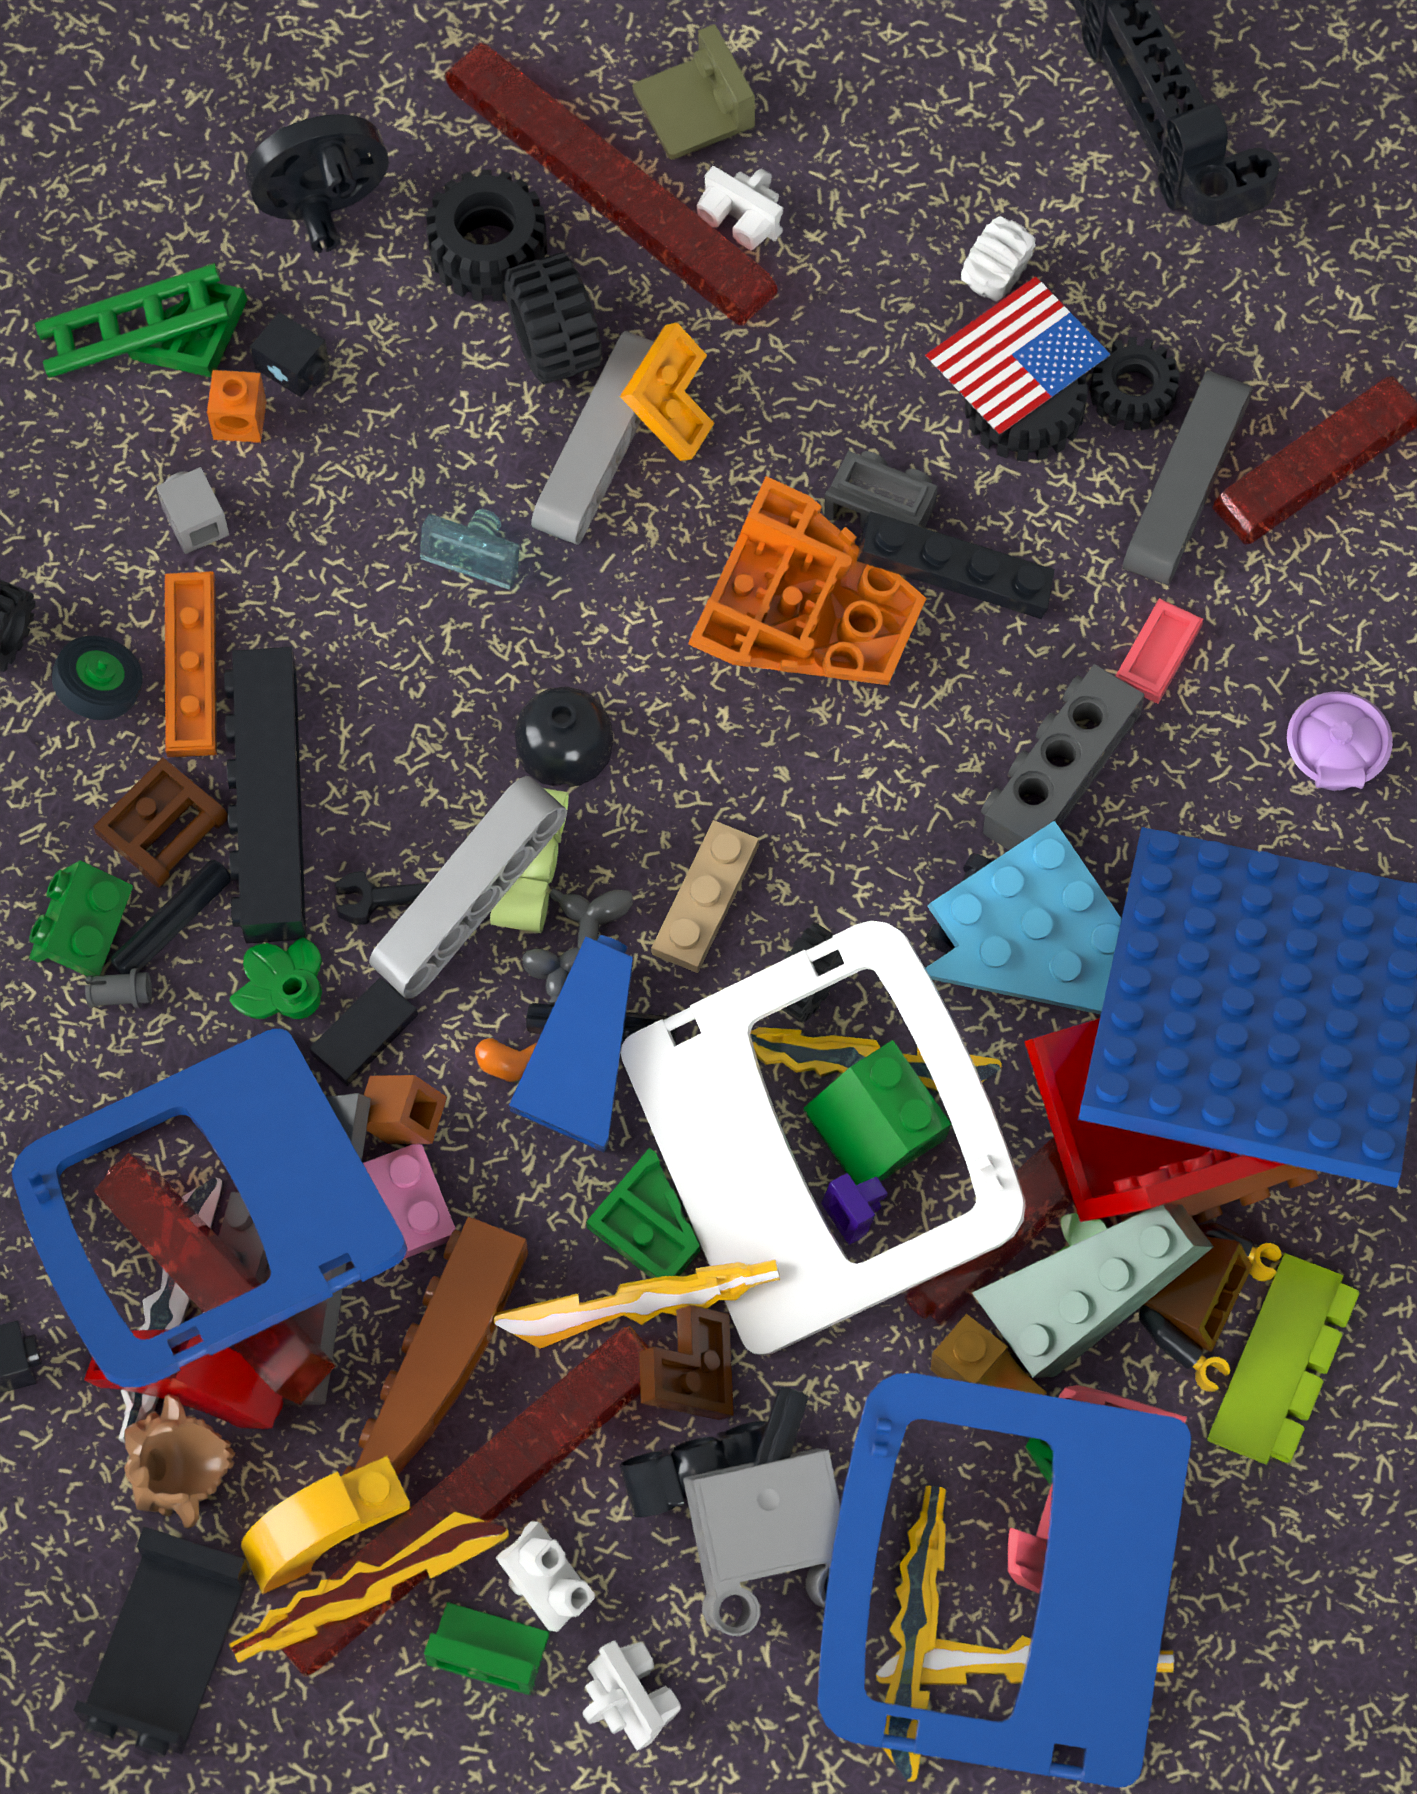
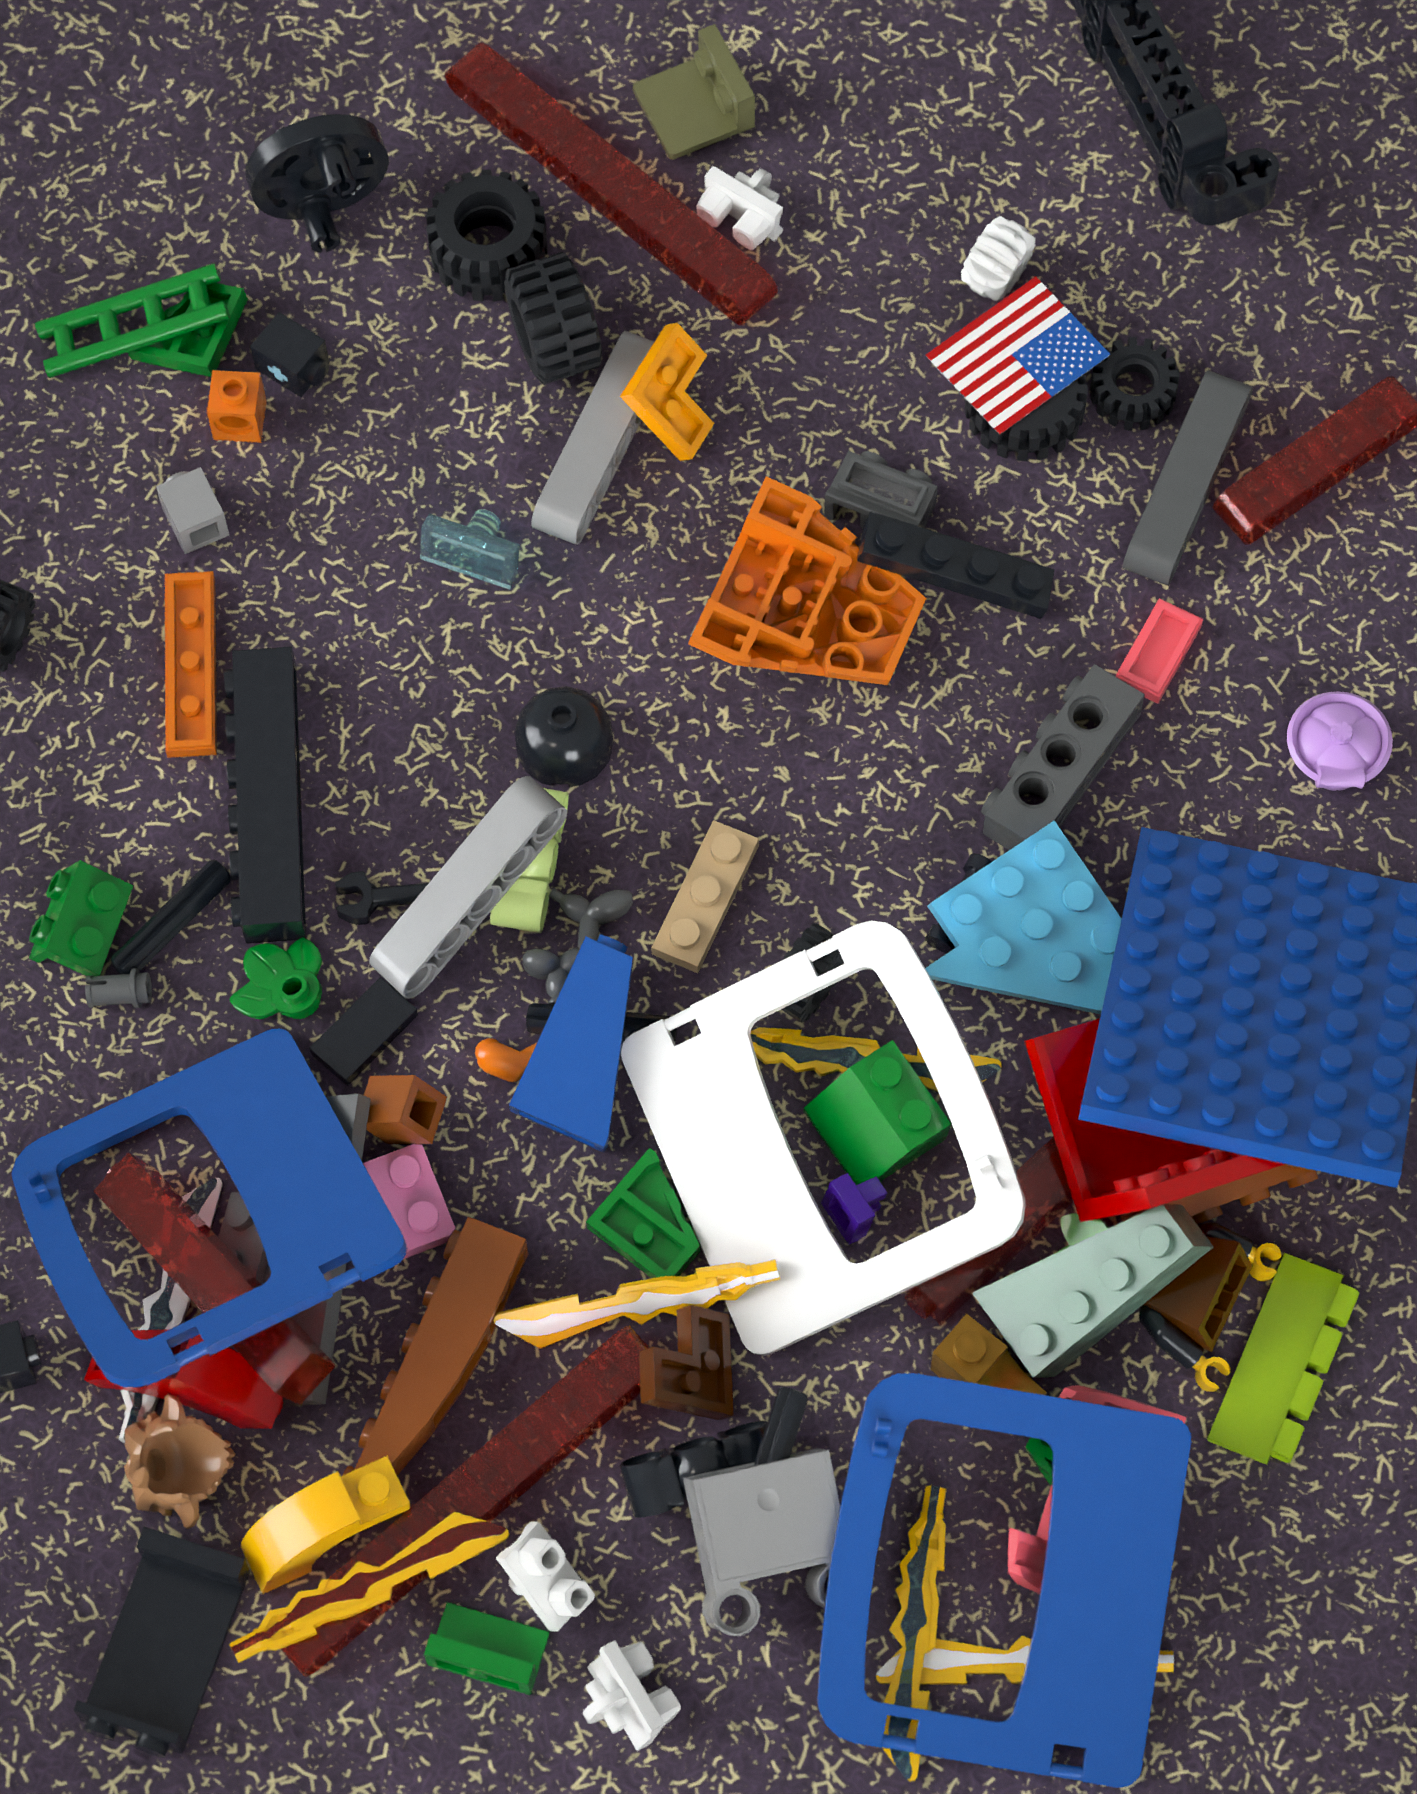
black wheel [52,636,143,720] -> none
reddish brown plate [93,757,228,888] -> none

